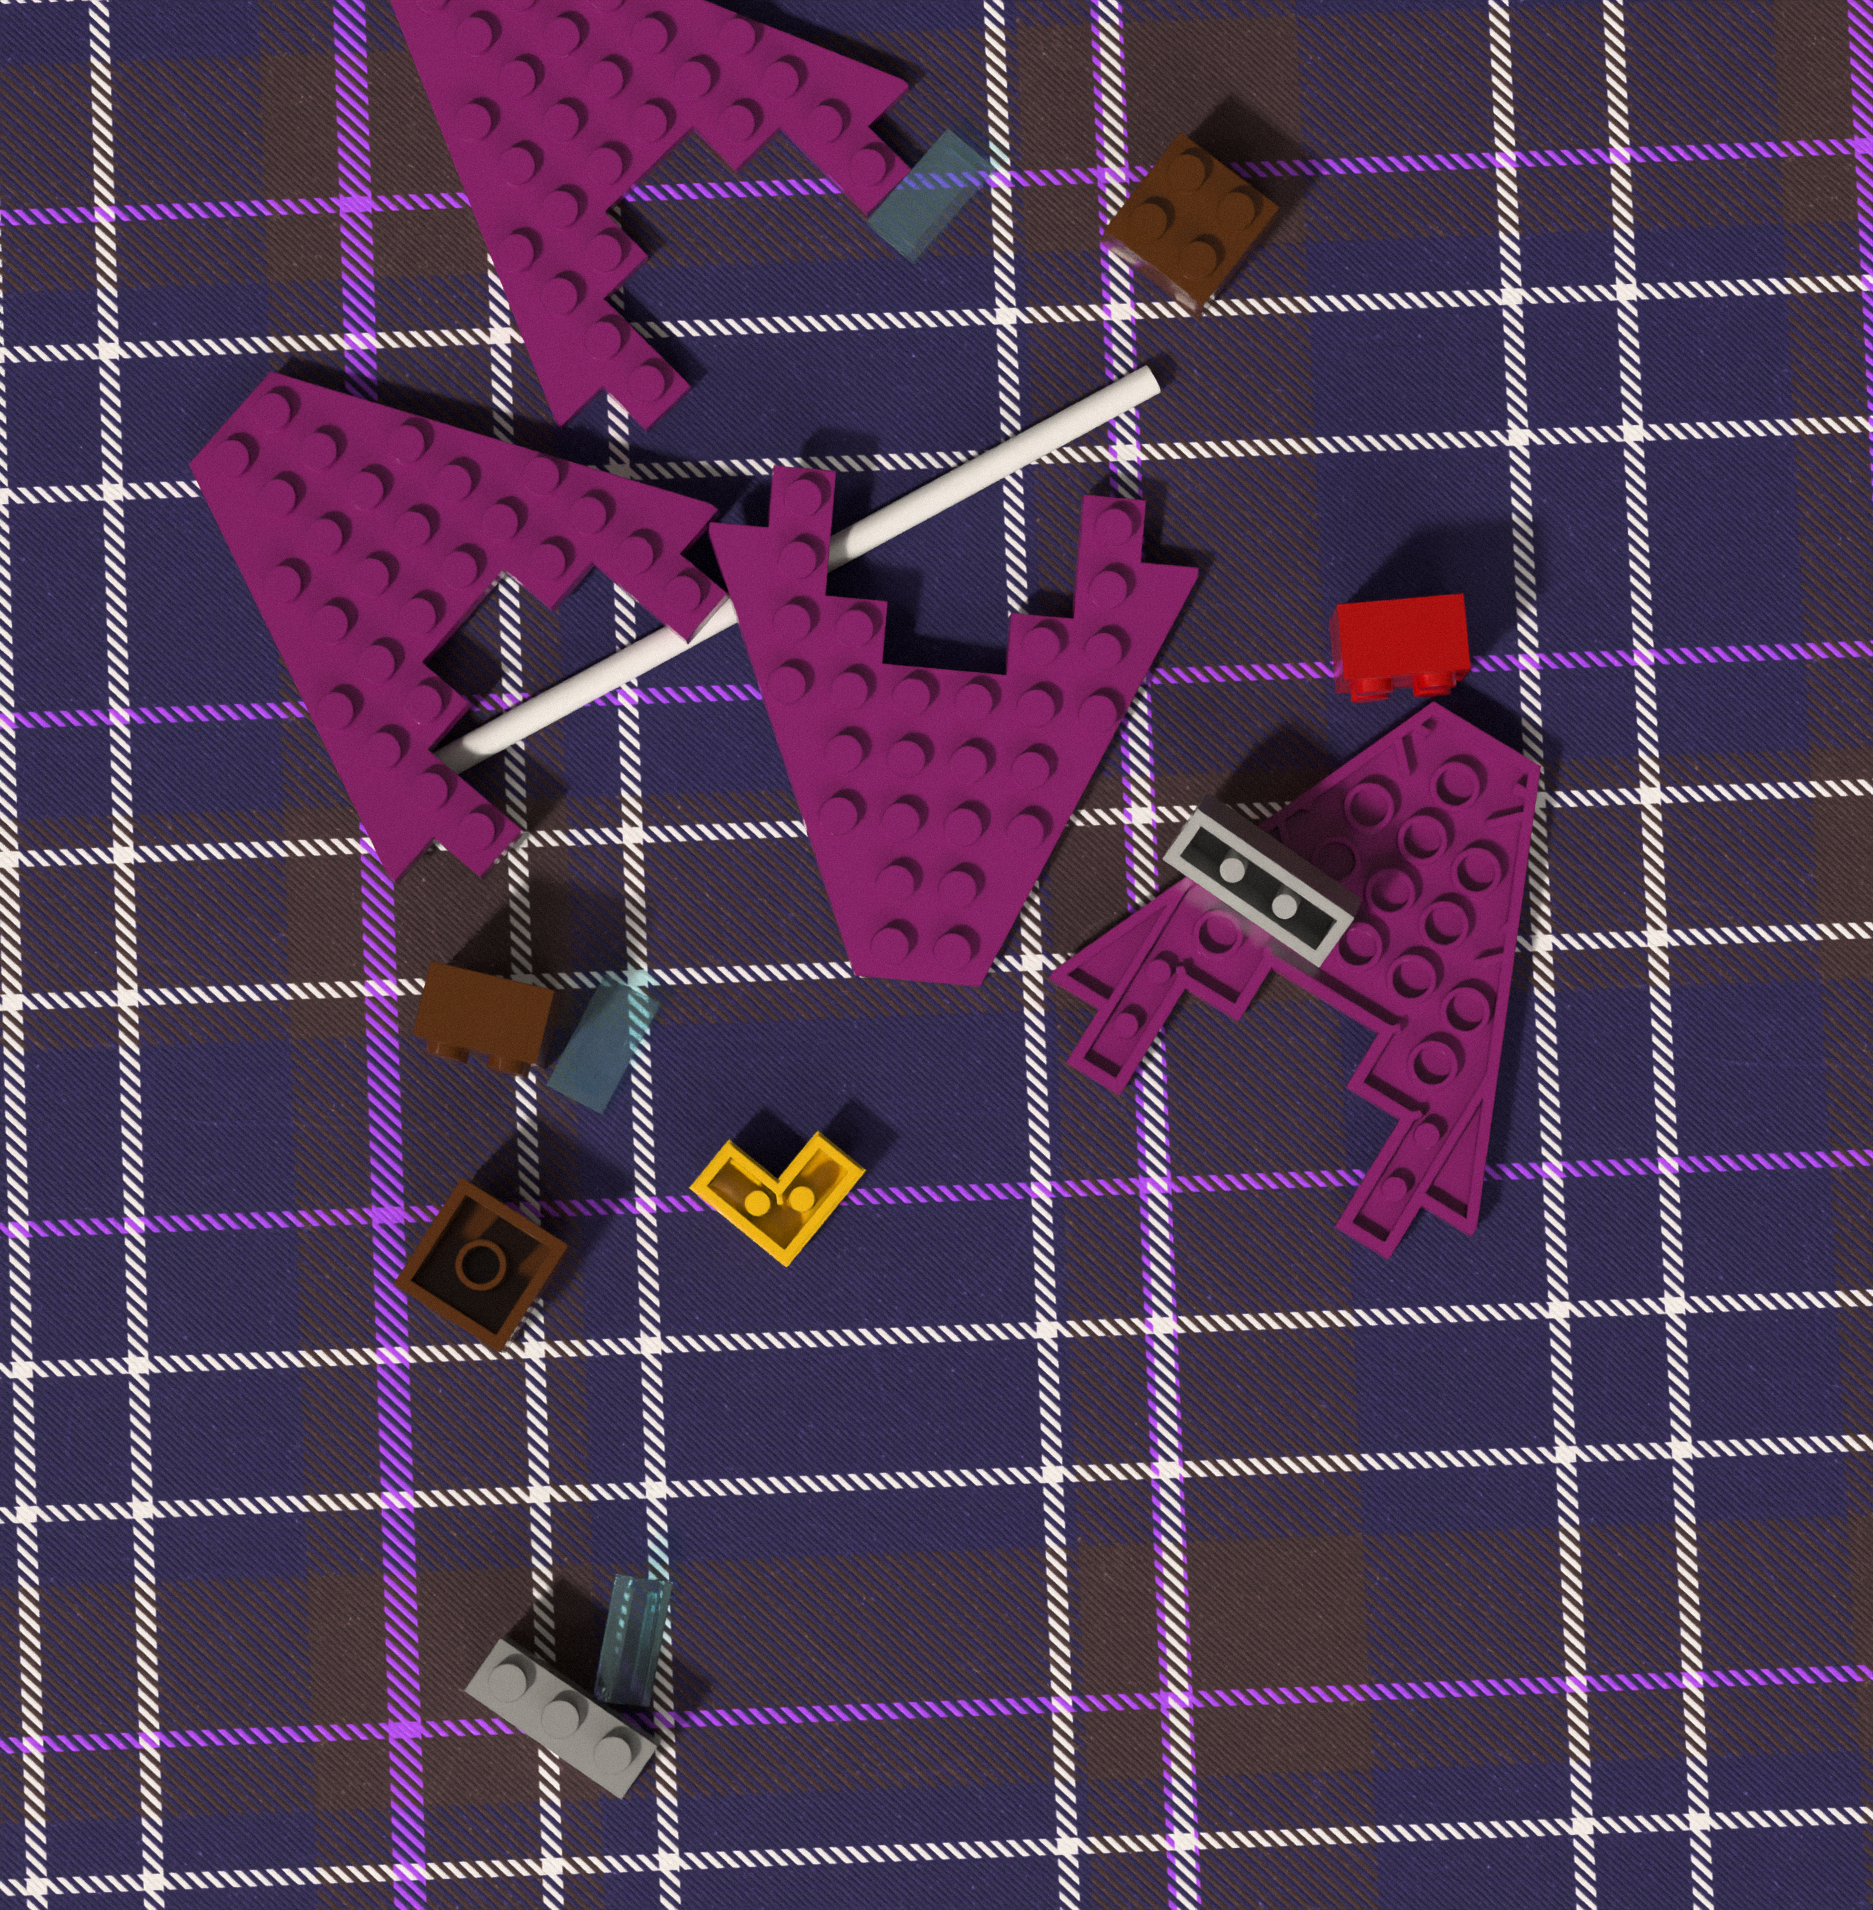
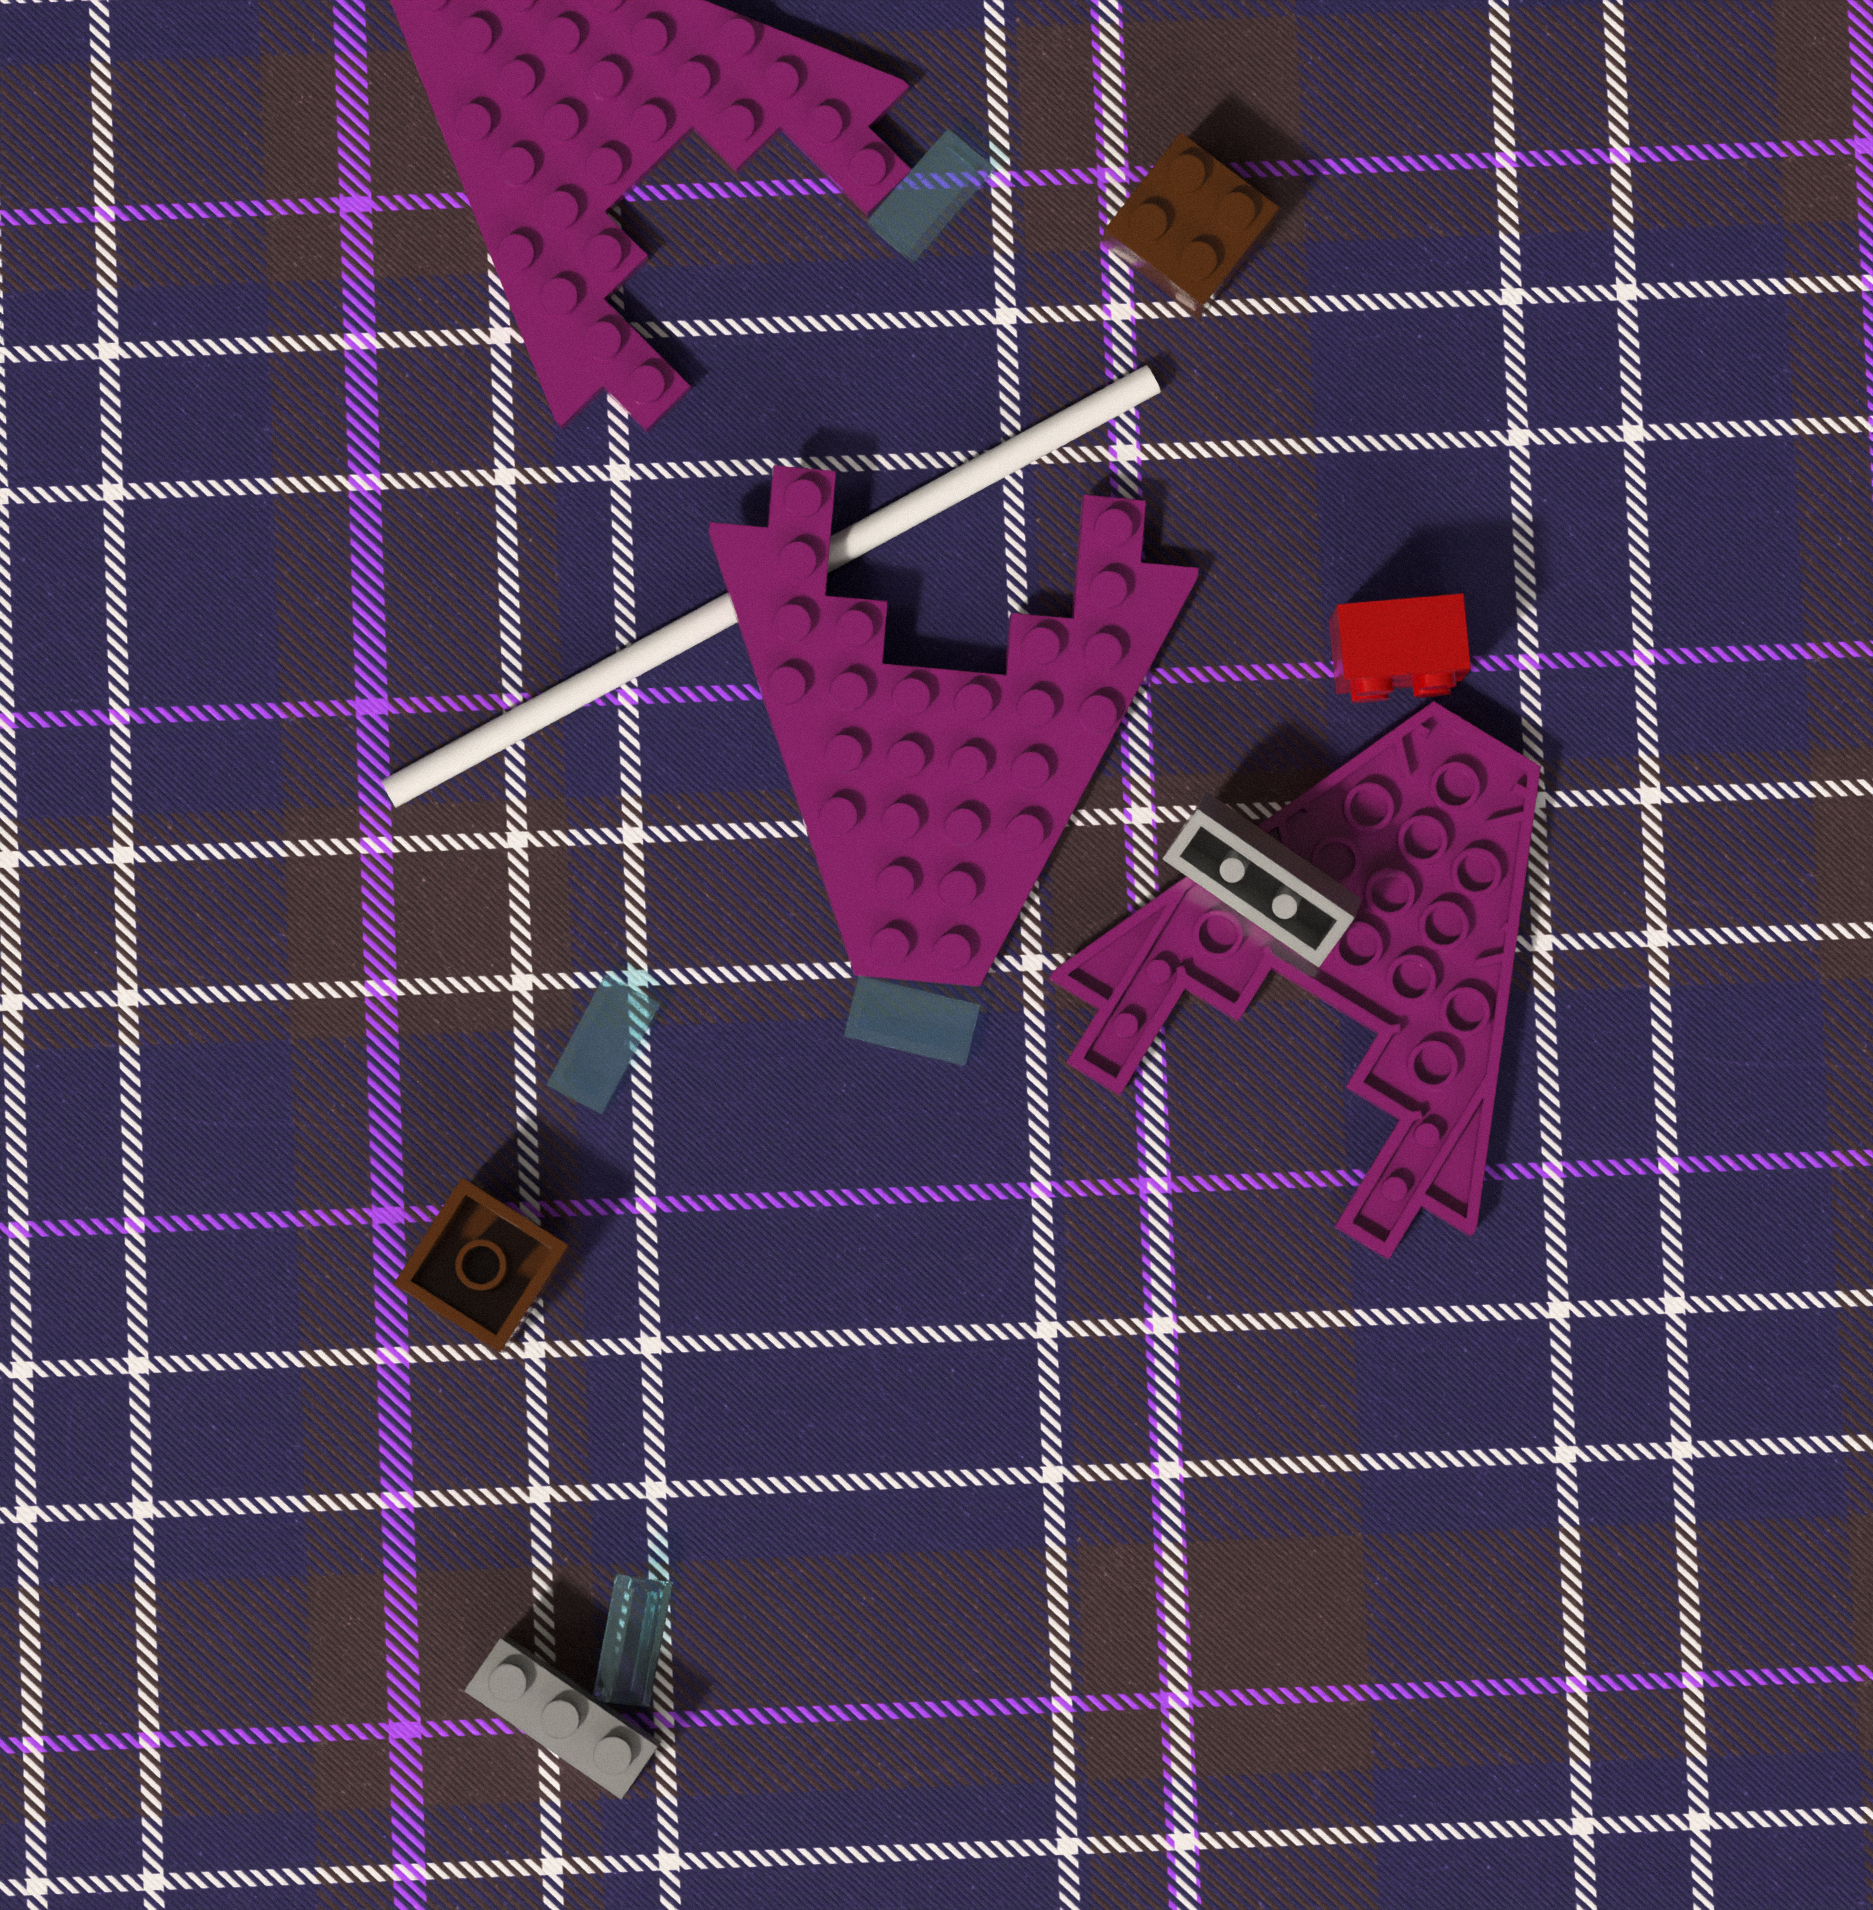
magenta wing [189,371,729,885] -> none
reddish brown brick [413,961,563,1079] -> none
yellow brick [689,1130,866,1268] -> none
none -> clear light blue tile [844,976,980,1067]

